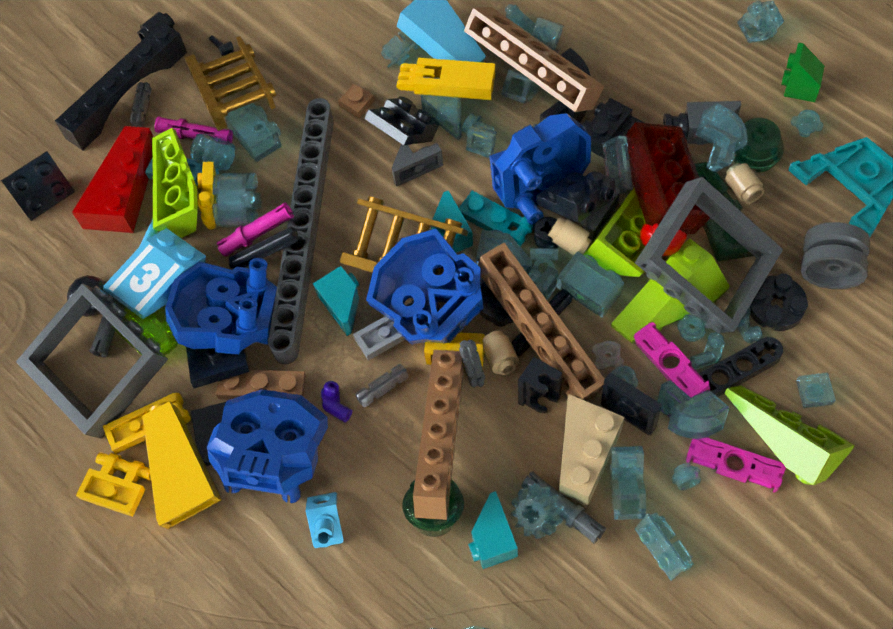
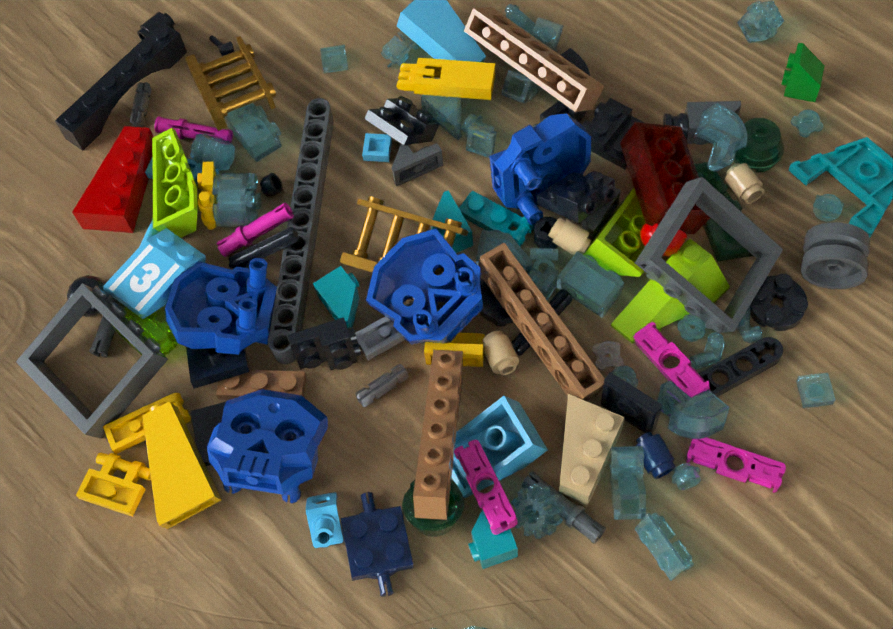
black hinge [1,151,75,221] -> none
dark purple arm [321,381,353,423] -> none
medium nougat plate [338,84,375,118] -> none
dark grey axle [459,340,485,388] -> none
black hinge [518,357,562,413] -> none
clear light blue tile [602,136,633,195] -> none
wedge [724,385,855,485] -> none
none -> black hinge [260,173,283,196]
none -> black plate [288,317,362,370]
none -> clear light blue tile [320,45,348,73]
none -> dark blue plate [340,492,413,597]
none -> medium azure plate [362,133,392,162]
none -> medium azure slope [452,396,548,498]
none -> dark pink piece [454,440,518,535]
none -> dark blue brick [633,432,676,479]
none -> clear light blue plate [813,194,844,222]

